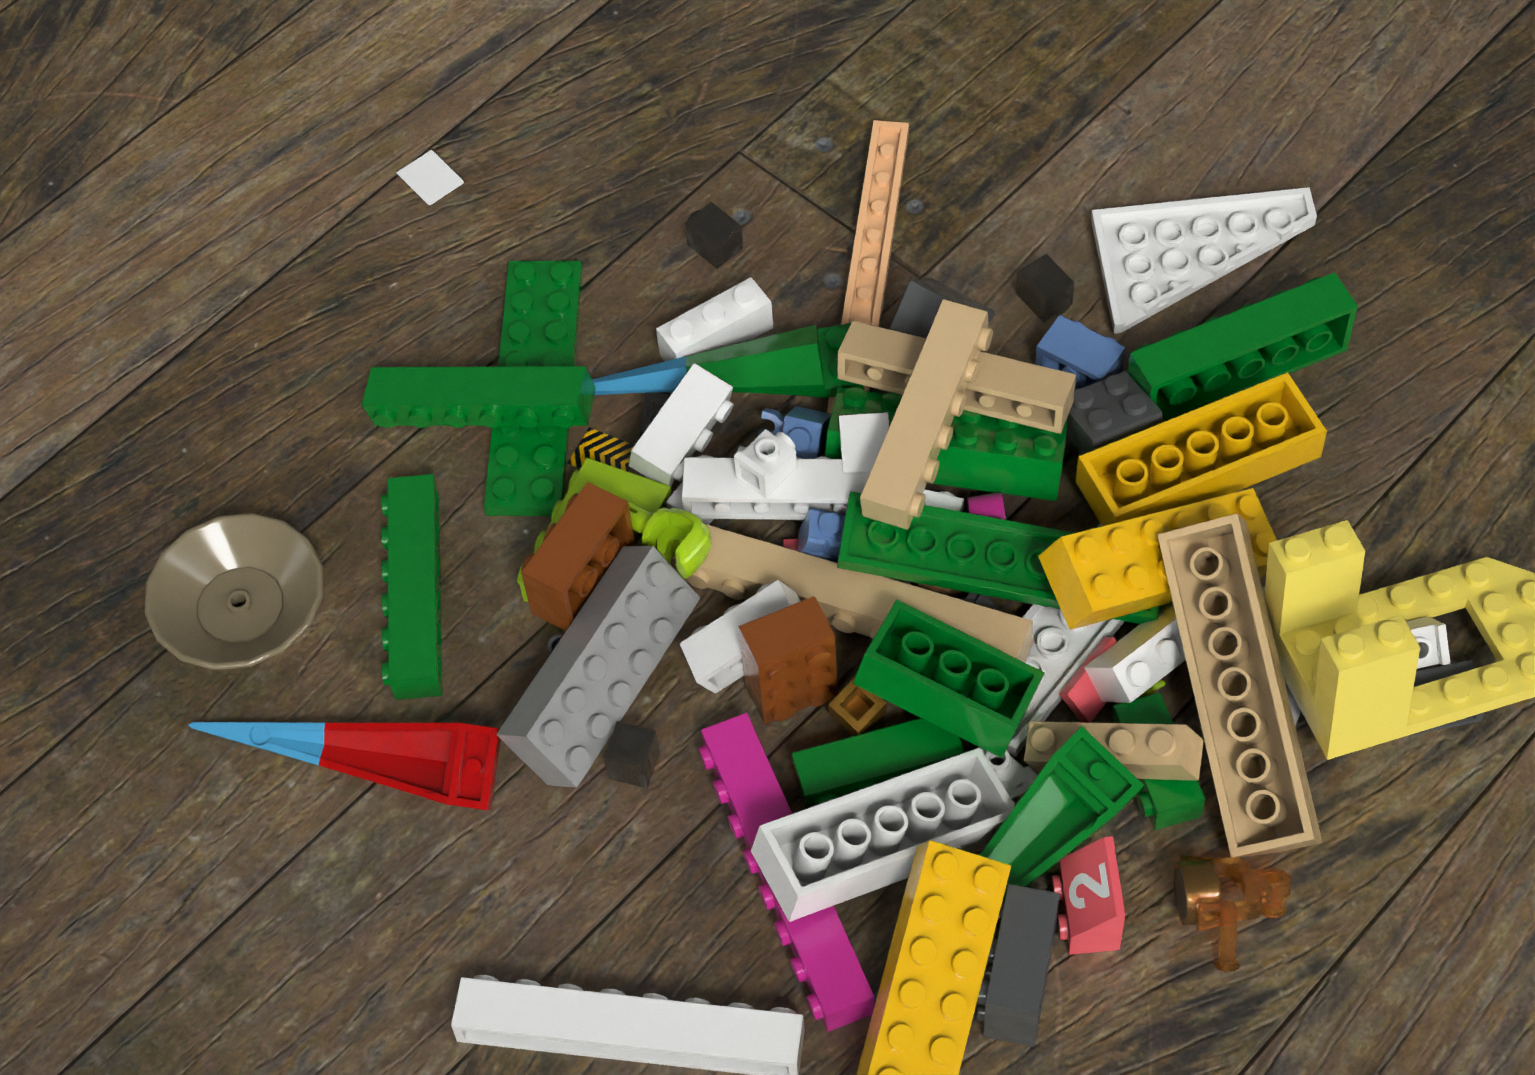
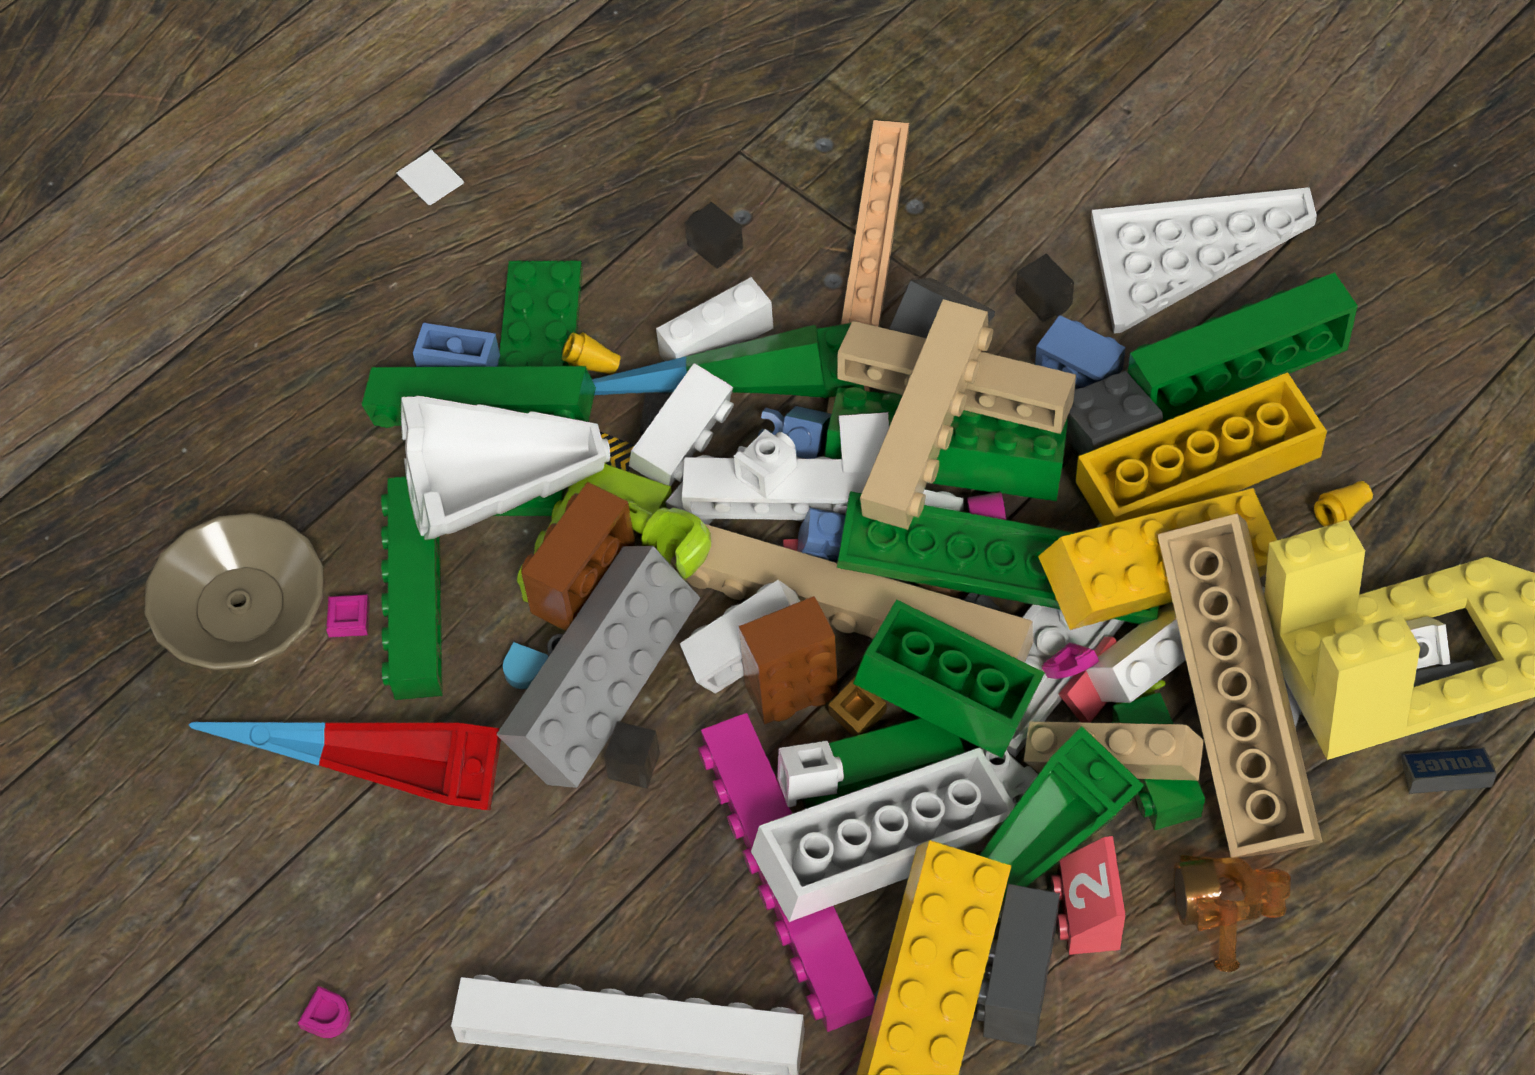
none -> dark pink tile [298,986,351,1038]
none -> dark pink tile [326,594,370,637]
none -> white cone [401,396,610,540]
none -> medium blue brick [413,323,500,367]
none -> medium azure tile [503,642,548,689]
none -> yellow cone [562,332,621,375]
none -> white brick [777,741,844,807]
none -> dark pink tile [1041,643,1099,679]
none -> yellow cone [1314,481,1373,527]
none -> dark grey slope [1401,747,1497,794]

